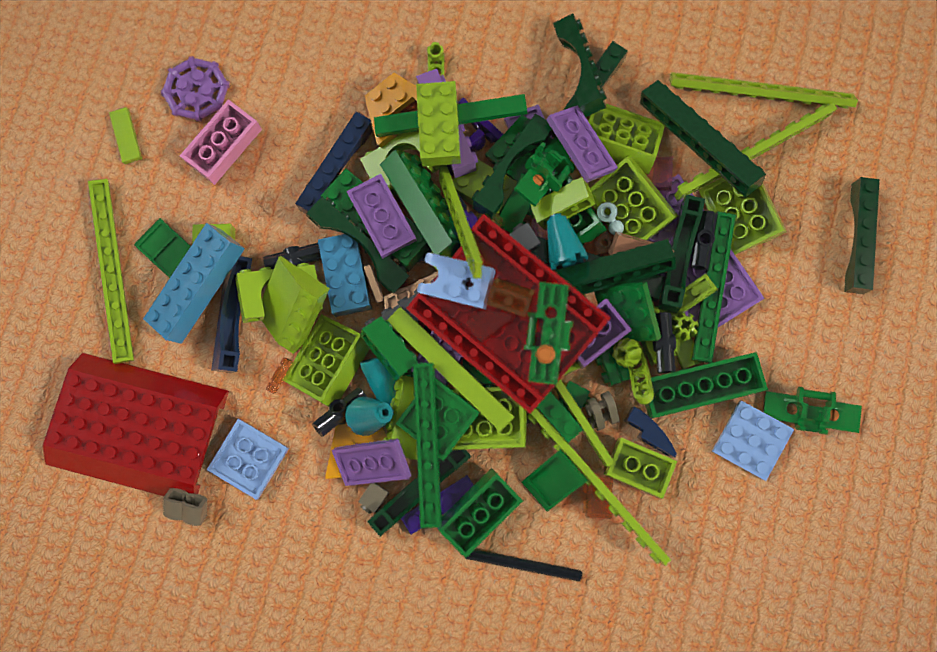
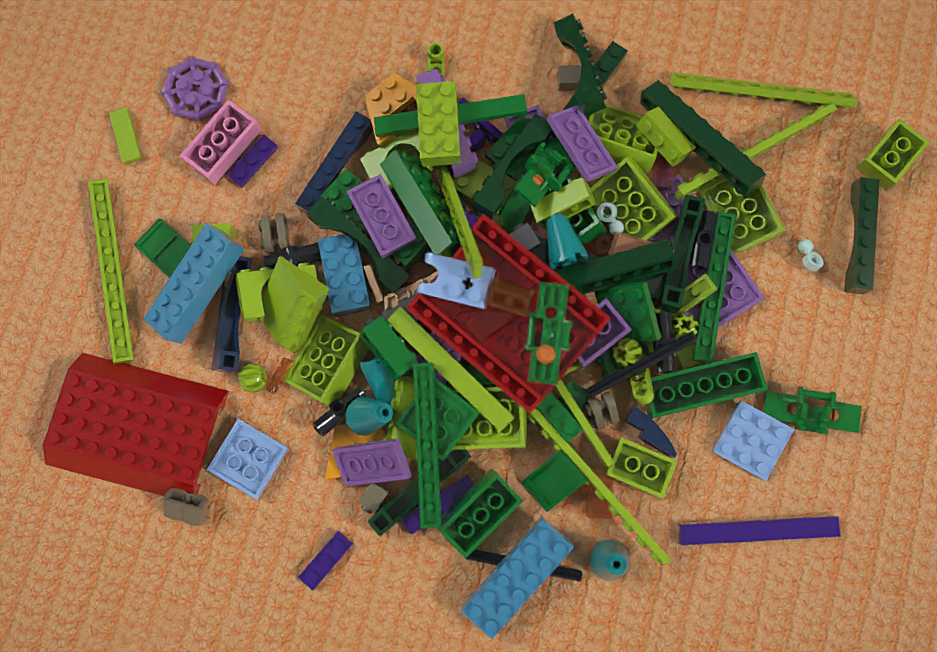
none -> dark purple plate [226,134,279,188]
none -> lime piece [239,364,267,392]
none -> dark tan brick [258,213,290,253]
none -> dark purple plate [298,531,354,591]
none -> dark azure brick [461,516,574,639]
none -> dark tan brick [557,65,581,91]
none -> black axle [587,332,696,397]
none -> teal cone [590,540,630,581]
none -> lime brick [636,107,696,167]
none -> dark purple tile [679,516,841,545]
none -> light aqua plate [798,239,824,271]
none -> lime brick [856,119,930,190]

